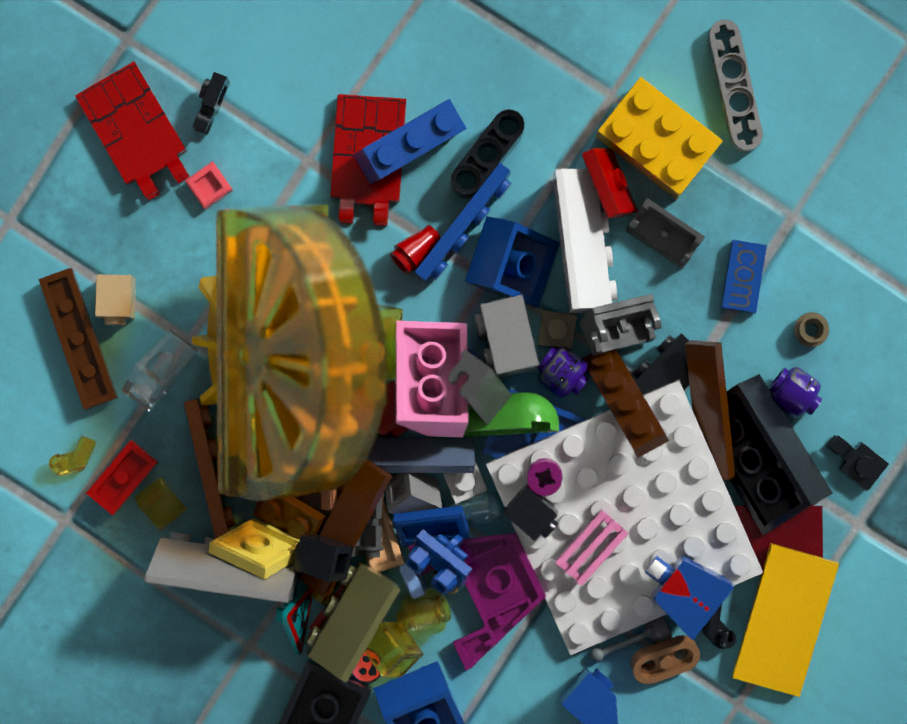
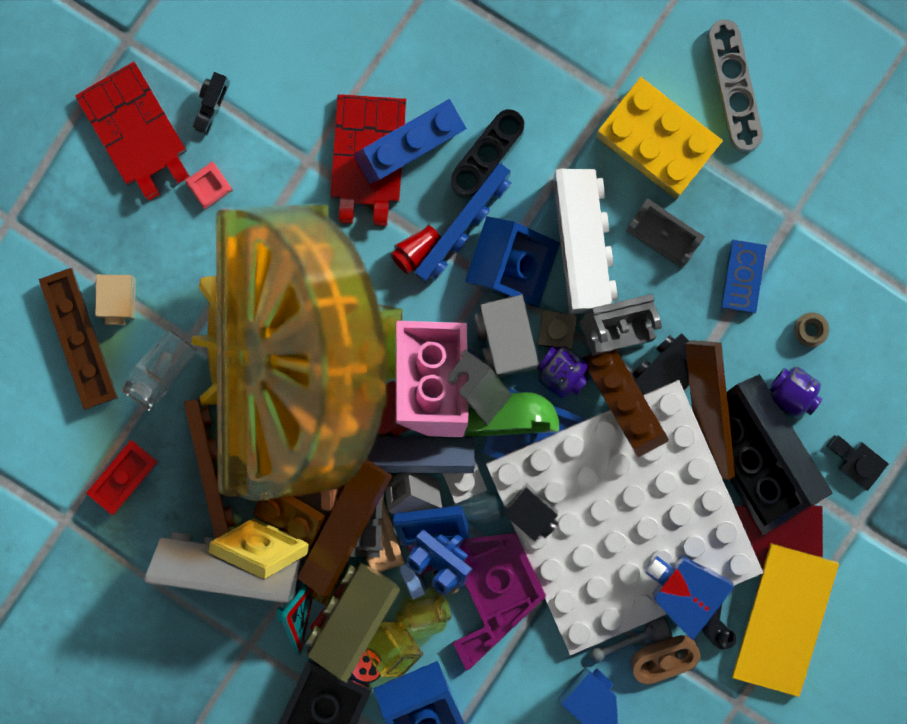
clear yellow arm [48,435,97,476] -> none
clear yellow slope [135,477,187,531] -> none
black brick [293,534,354,582] -> none
magenta wheel [527,458,563,496] -> none
bright pink tile [555,509,628,586] -> none
red plate [582,148,638,218] -> none

